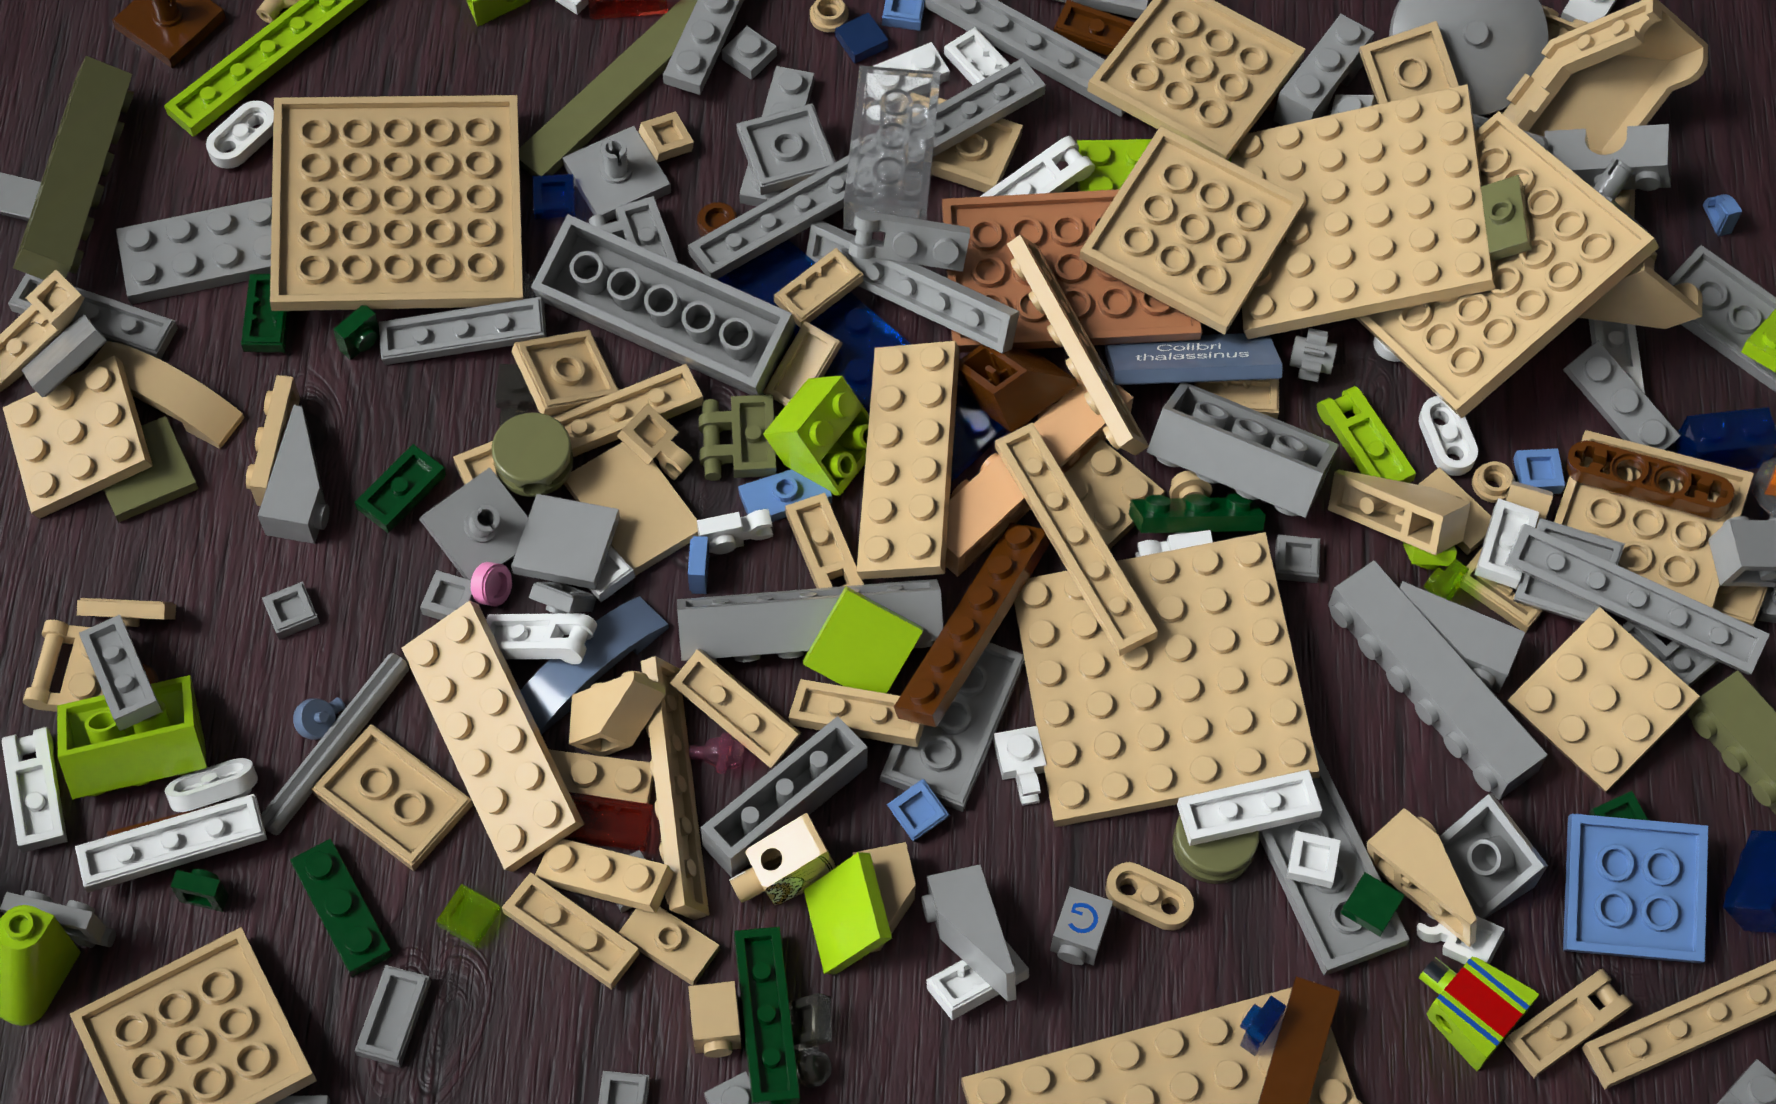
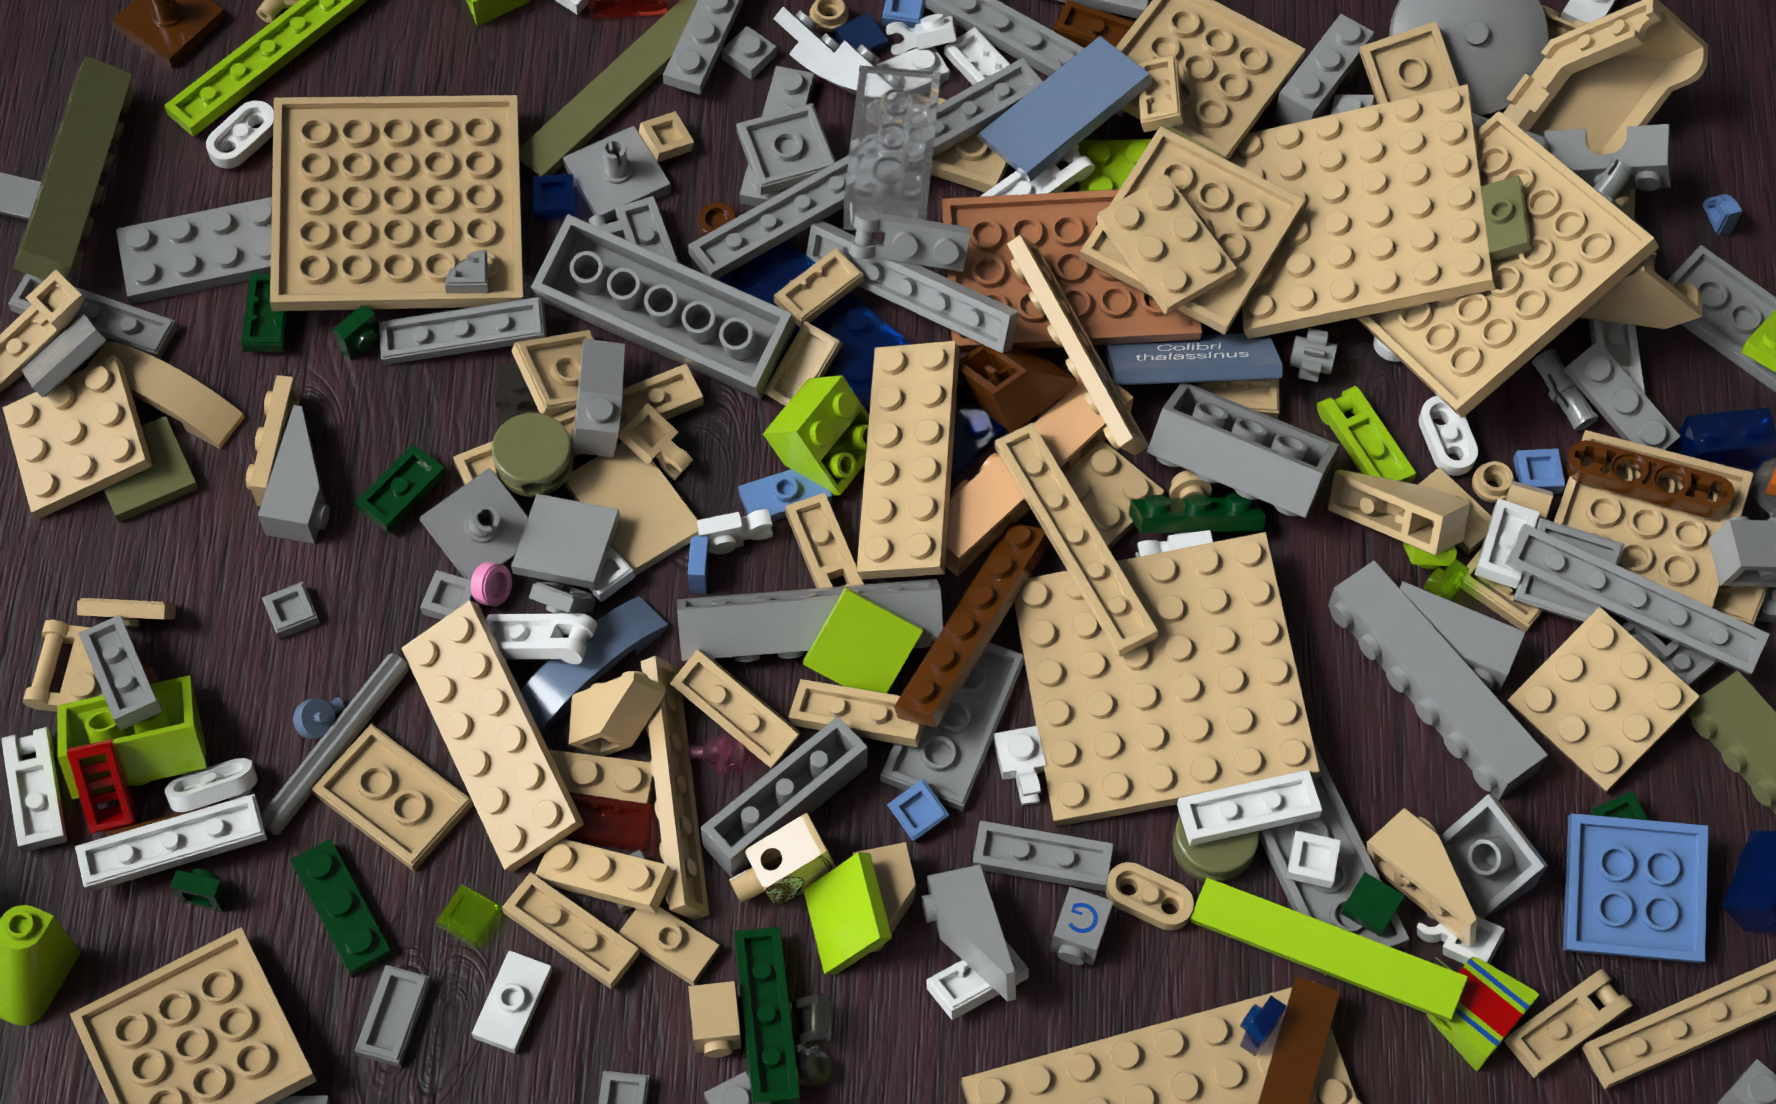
light grey plate [0,890,116,948] -> none
olive plate [698,394,776,481] -> none
light grey tile [1274,535,1320,583] -> none
none -> red slope [66,739,137,834]
none -> light grey tile [445,250,488,293]
none -> white plate [471,951,552,1054]
none -> light grey slope [572,338,625,458]
none -> slope [773,7,912,104]
none -> white plate [886,14,957,55]
none -> light grey plate [972,821,1113,892]
none -> sand blue tile [979,36,1153,182]
none -> tan plate [1097,174,1237,315]
none -> tan plate [1136,55,1184,132]
none -> lime tile [1190,878,1468,1023]
none -> light grey pin [1532,349,1599,432]

